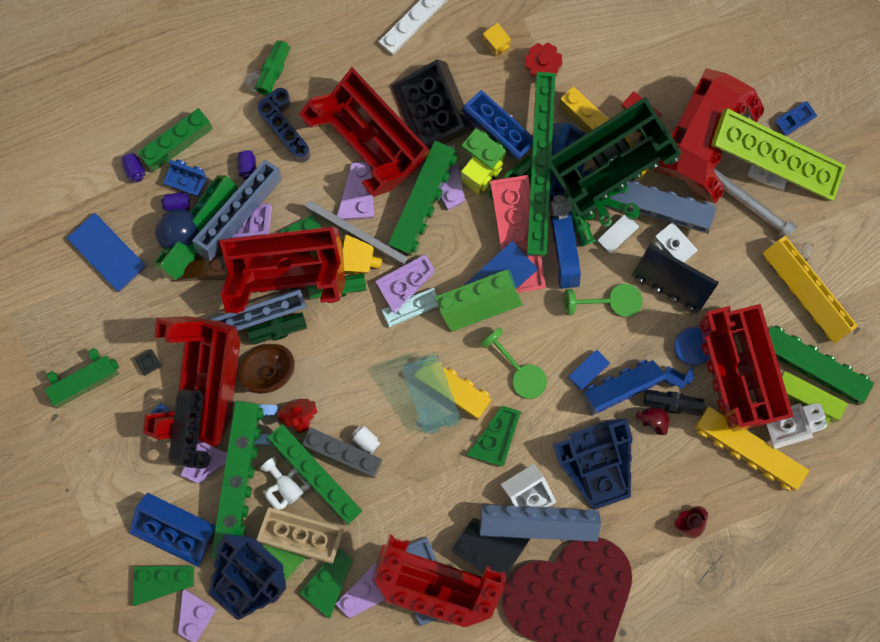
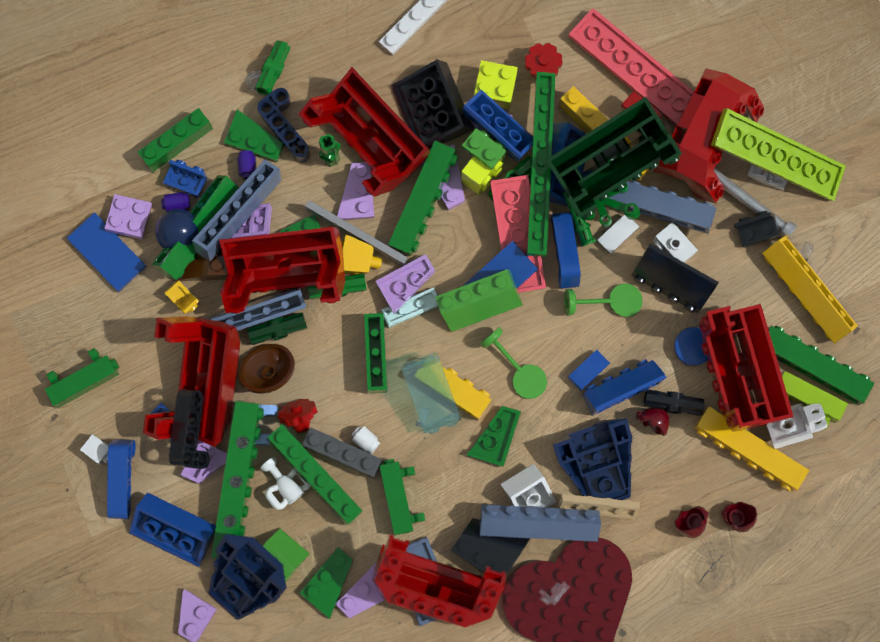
dark purple brick [121,153,146,183] -> none
green wing [133,566,195,607] -> none
pearl dark grey tile [135,349,162,376] -> none
tan slope [256,507,344,564] -> none
yellow brick [482,23,511,56] -> none
light grey gear [549,194,572,220] -> none
blue bracket [664,366,695,389] -> none
blue slope [775,101,817,136] -> none
none -> white brick [80,434,109,465]
none -> lavender plate [104,194,152,240]
none -> blue beam [107,439,136,519]
none -> yellow bracket [164,280,199,314]
none -> green wing [224,109,284,163]
none -> green piece [318,134,341,167]
none -> green brick [364,313,388,394]
none -> green brick [379,459,426,536]
none -> neon yellow brick [474,60,518,110]
none -> clear bracket [538,581,570,606]
none -> tan plate [558,494,640,519]
none -> coral plate [568,8,693,126]
none -> dark red hair [721,502,757,533]
none -> black bracket [734,211,781,248]

